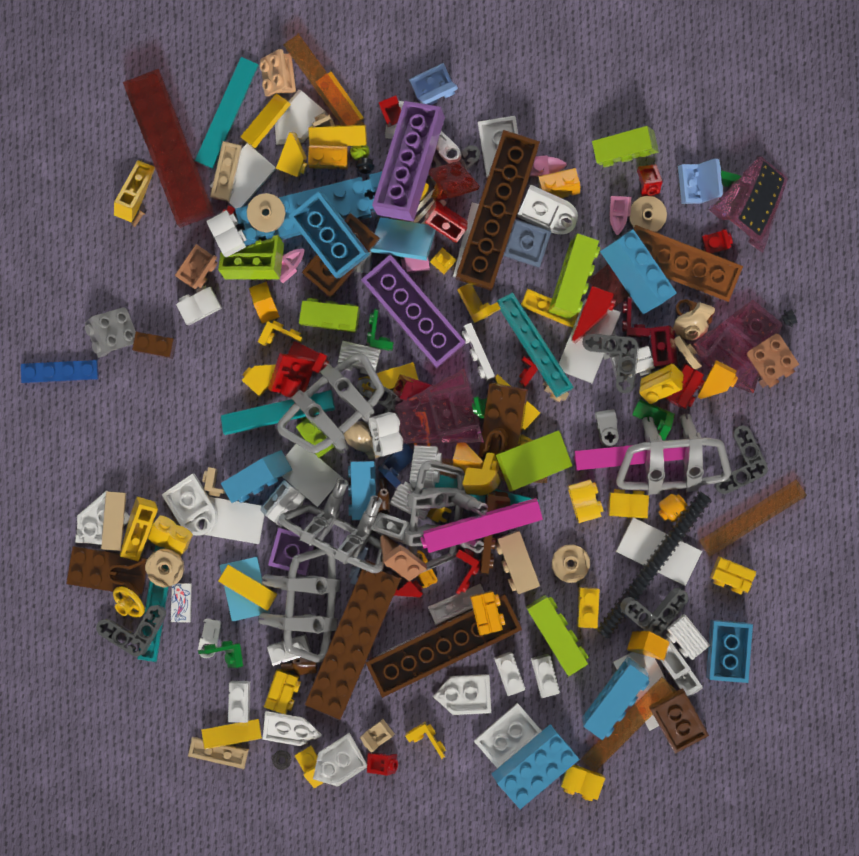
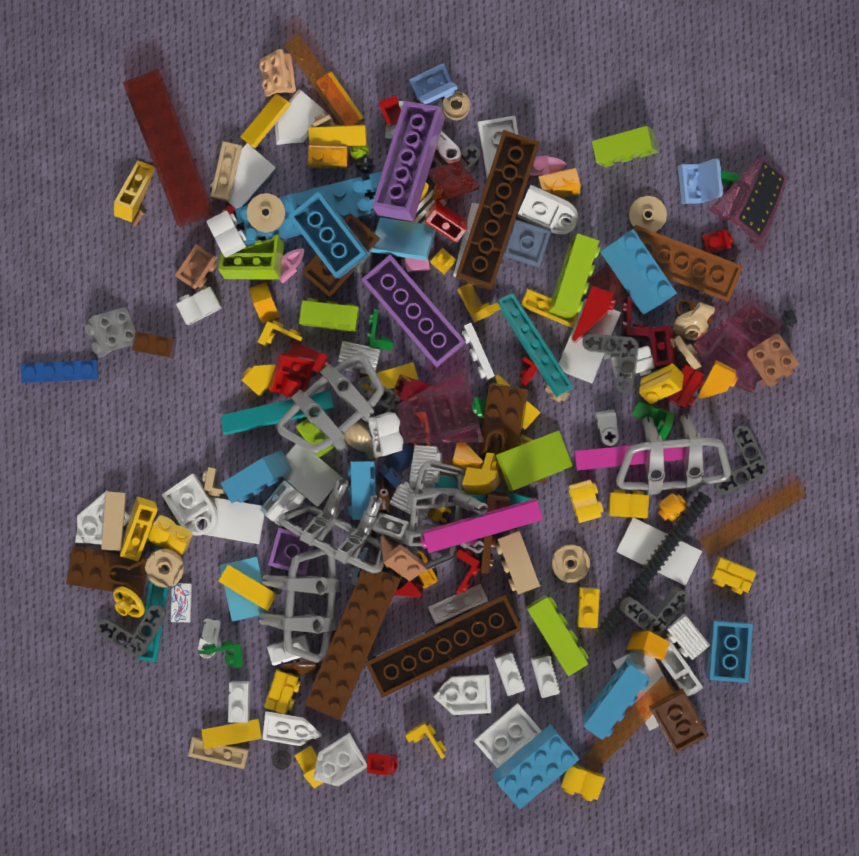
teal tile [195,57,259,169] -> none
yellow slope [276,132,308,177] -> none
tan bracket [360,719,394,753] -> none
light orange brick [470,591,505,635] -> none
bright pink plate [610,196,632,235] -> none
red bracket [637,164,663,196] -> none
none -> tan plate [442,91,471,120]

